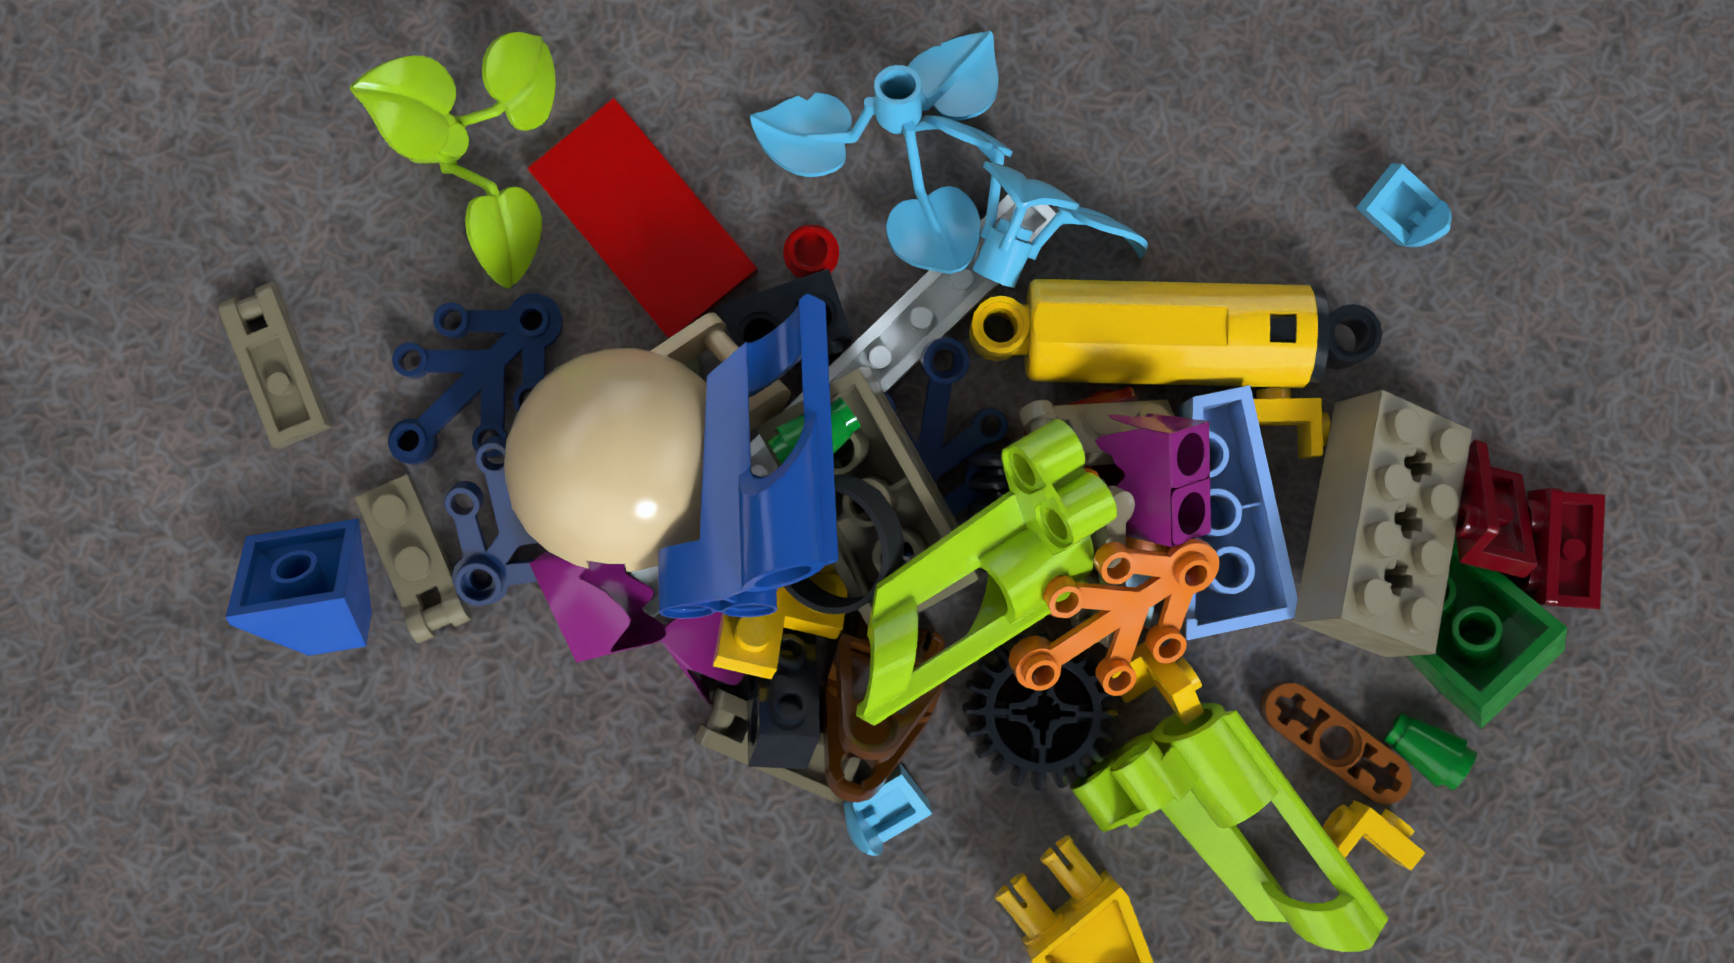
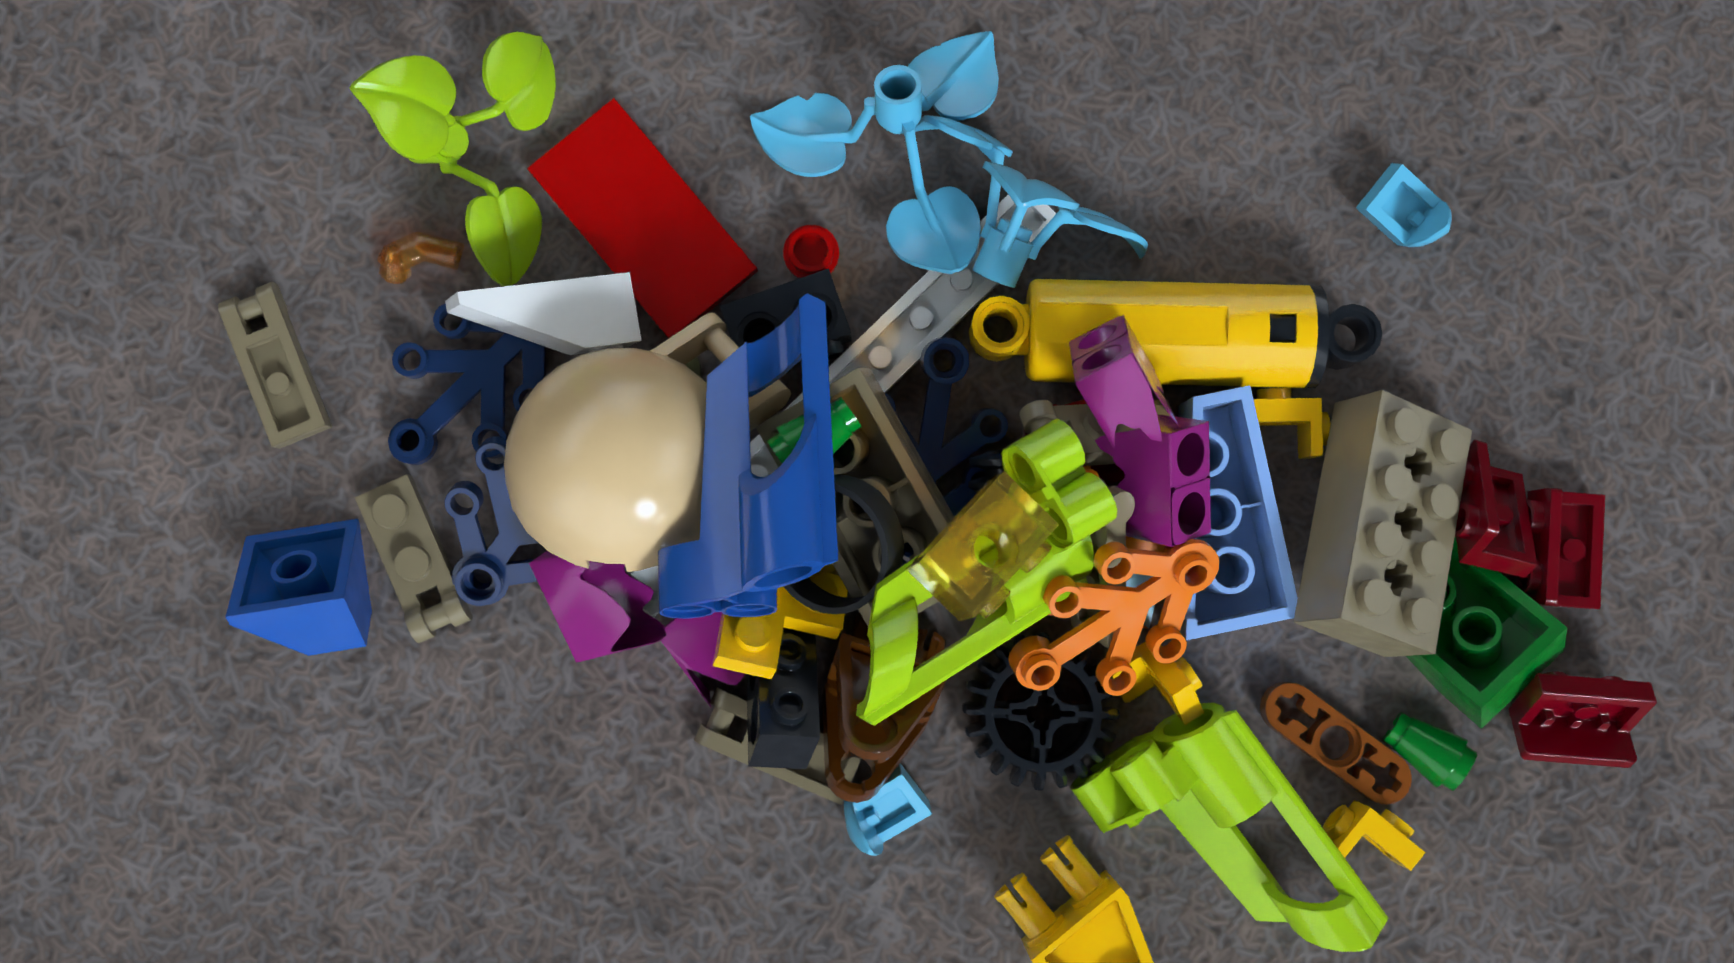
none -> clear orange arm [377,232,464,284]
none -> white slope [445,272,642,355]
none -> clear yellow brick [906,471,1059,621]
none -> magenta piece [1069,315,1178,448]
none -> dark red bracket [1509,671,1657,768]

